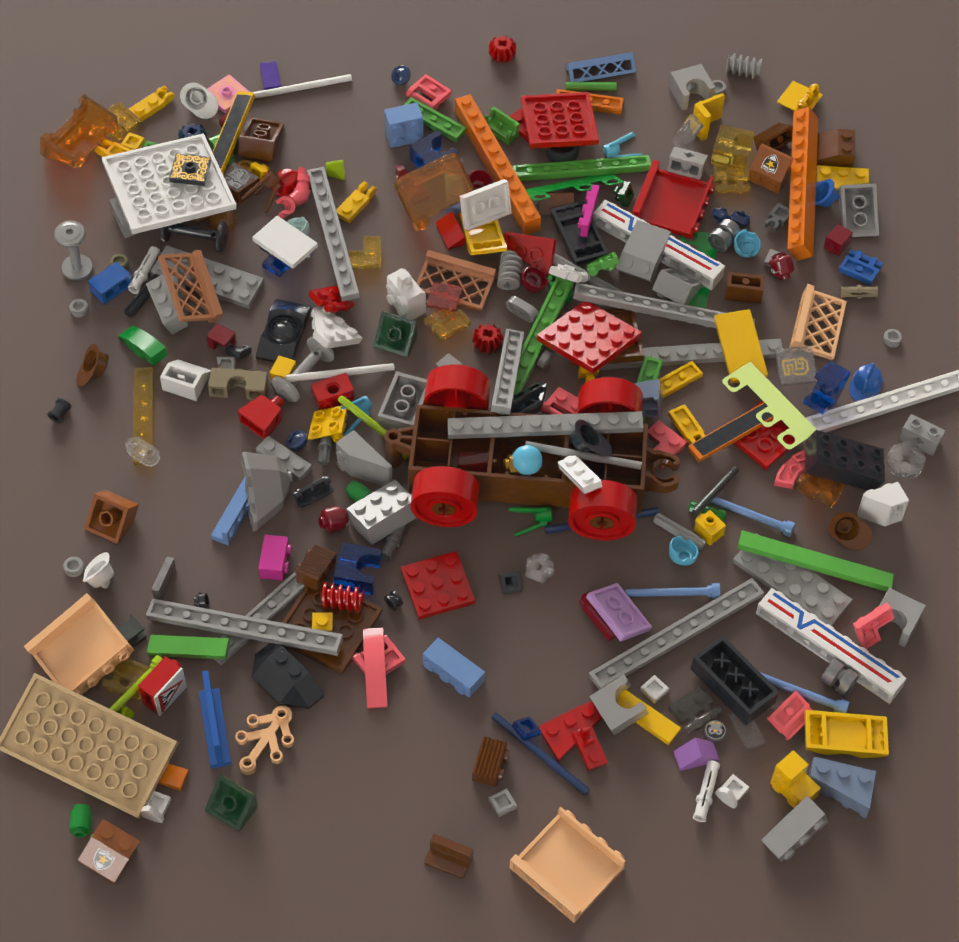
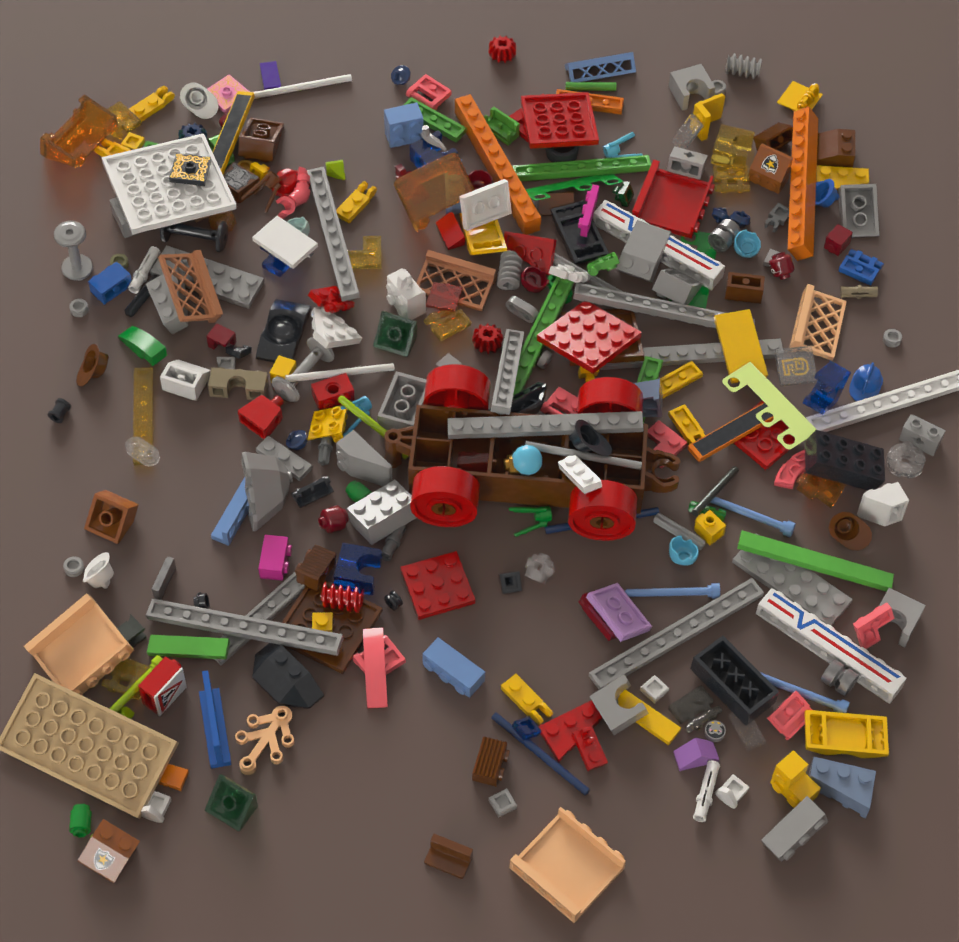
none -> light grey bar [421,125,447,151]
none -> yellow hinge [501,674,553,725]

